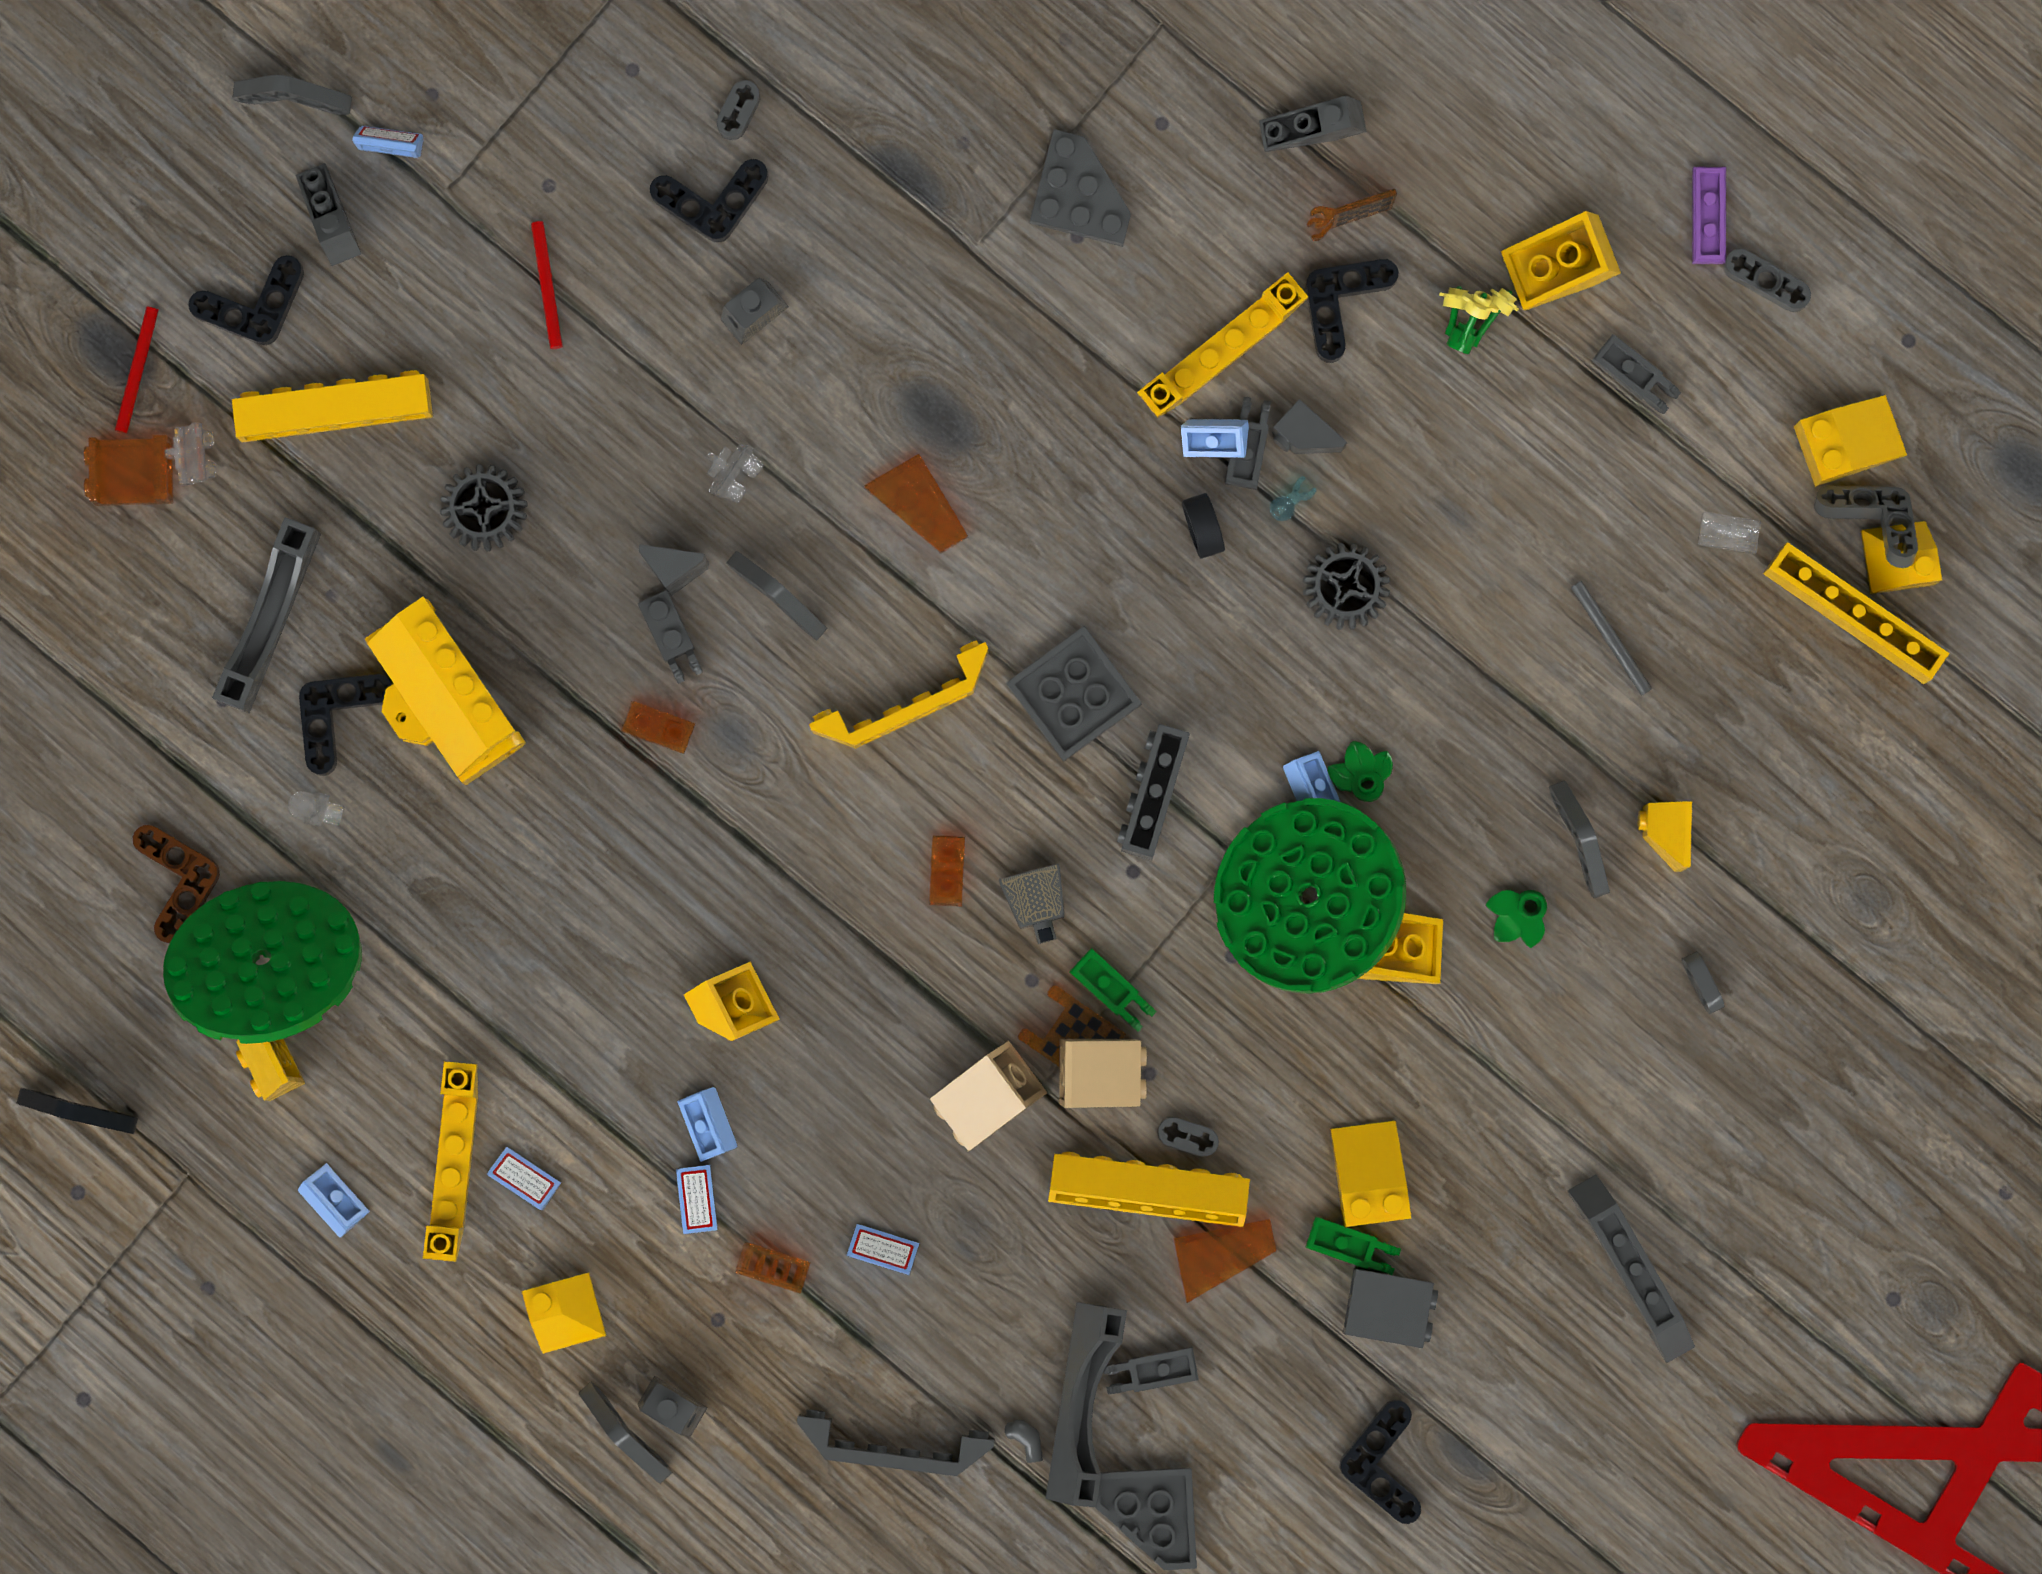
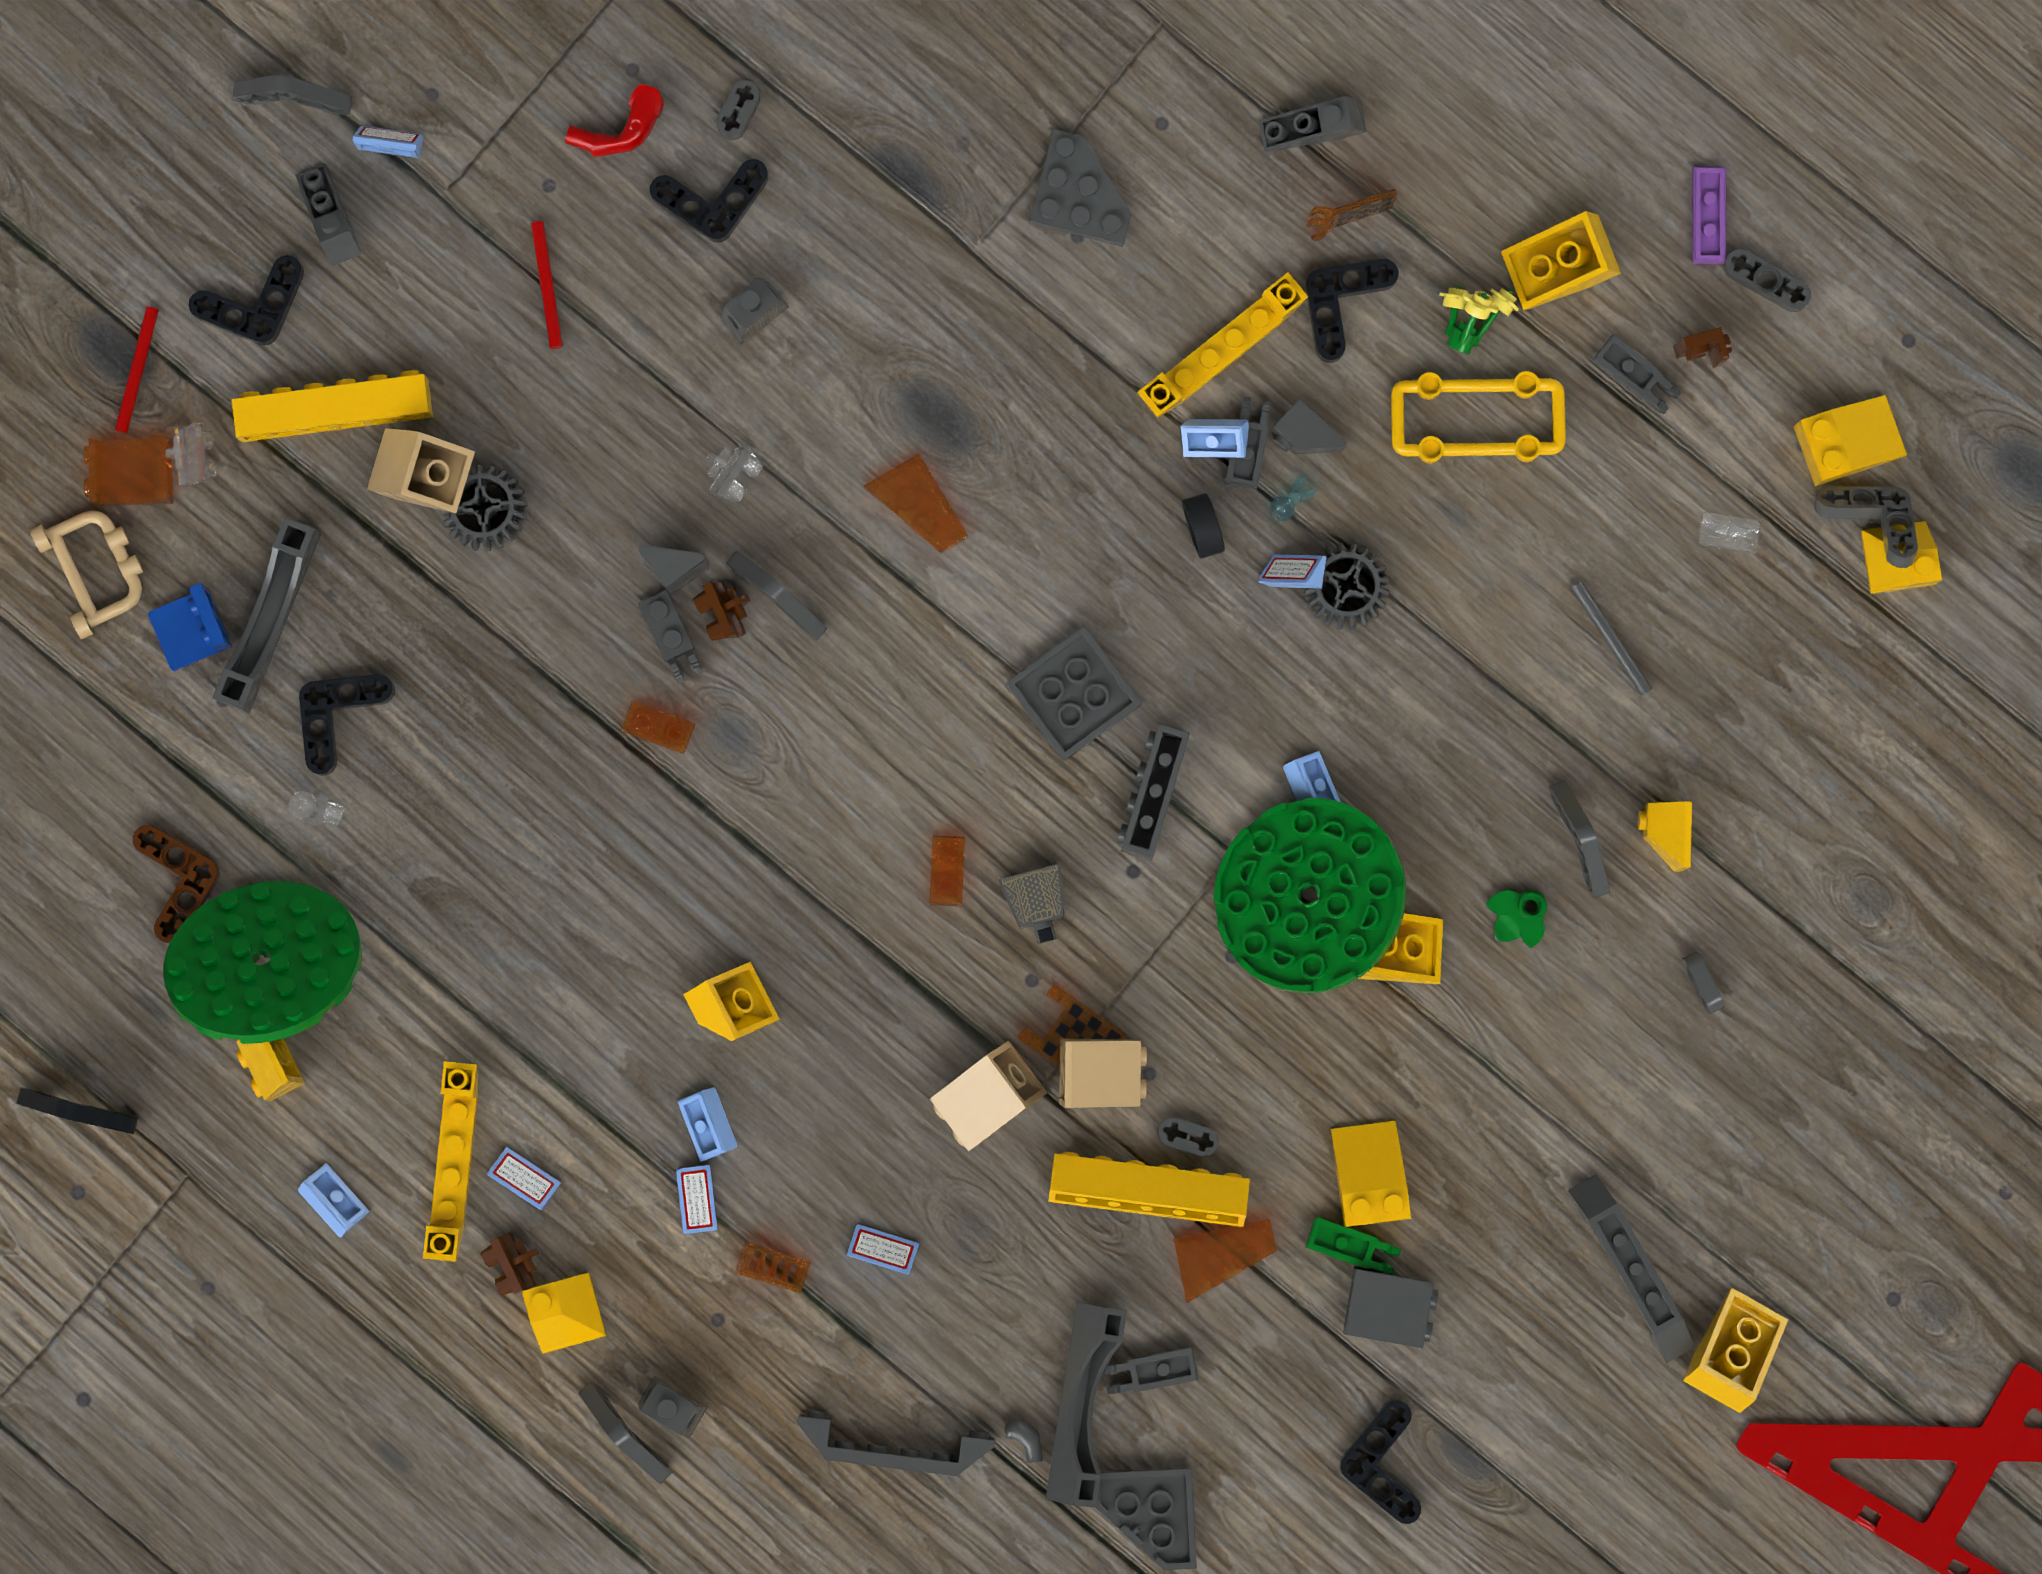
yellow piece [365,596,526,785] -> none
yellow slope [809,640,989,749] -> none
green hinge [1069,948,1156,1032] -> none
green plate [1328,741,1393,802] -> none
yellow brick [1763,542,1950,684] -> none
none -> tan bar [30,510,144,640]
none -> blue bracket [148,583,232,671]
none -> tan slope [367,428,475,513]
none -> reddish brown hips [481,1232,539,1295]
none -> red piece [565,84,664,157]
none -> reddish brown hips [693,581,751,641]
none -> slope [1258,554,1326,589]
none -> yellow bar [1391,371,1566,464]
none -> reddish brown bracket [1673,327,1732,368]
none -> yellow slope [1683,1287,1788,1413]

